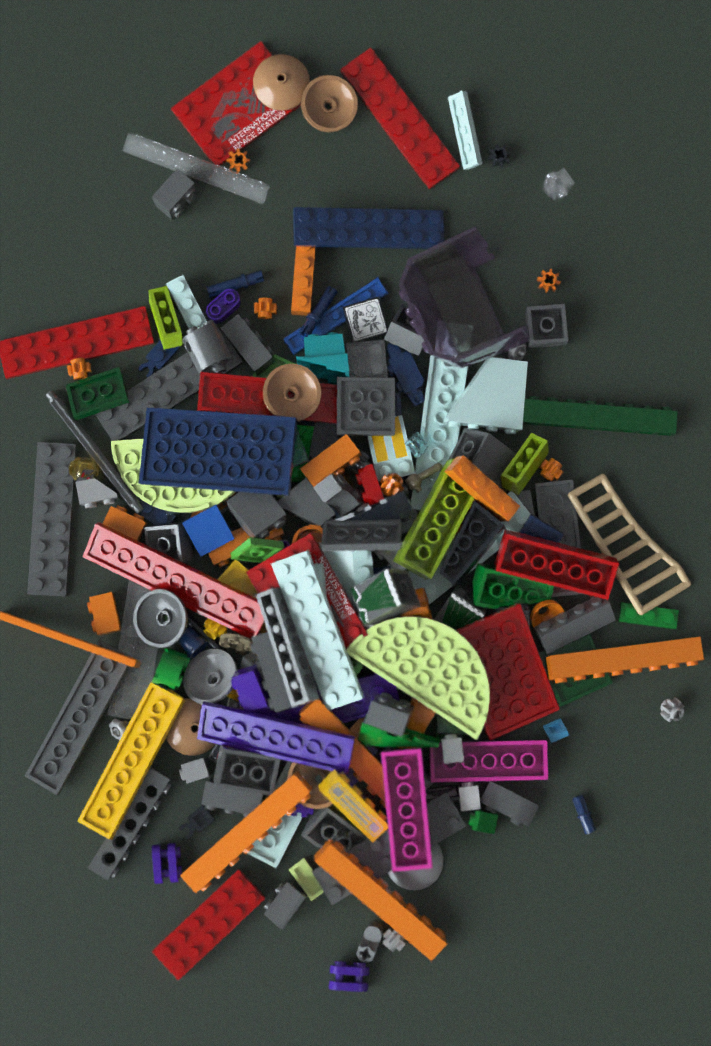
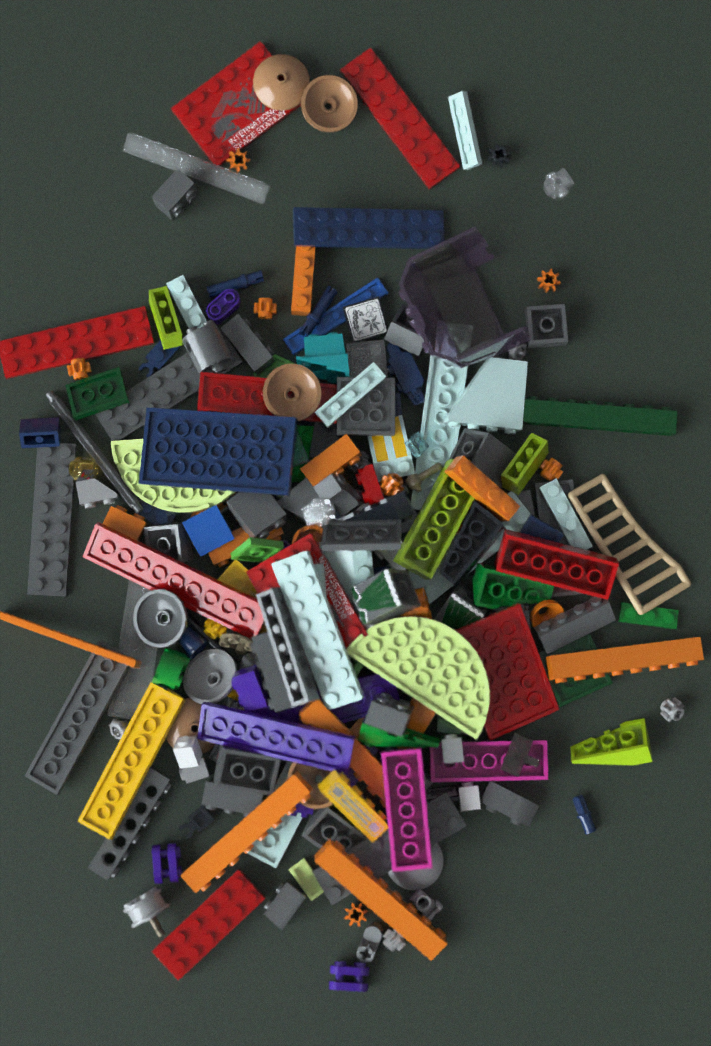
orange brick [87,592,122,636] -> none
green slope [468,810,498,834] -> none
dark azure plate [543,718,569,743] -> none
none -> dark blue brick [19,417,61,448]
none -> light grey wheel [123,887,170,937]
none -> white brick [173,736,203,768]
none -> clear brick [302,497,336,527]
none -> light aqua plate [315,362,386,427]
none -> orange gear [344,902,368,926]
none -> light grey plate [410,889,443,921]
none -> clear smoke plate [500,733,540,777]
none -> light aqua plate [539,478,593,550]
none -> lime wedge [570,718,653,765]

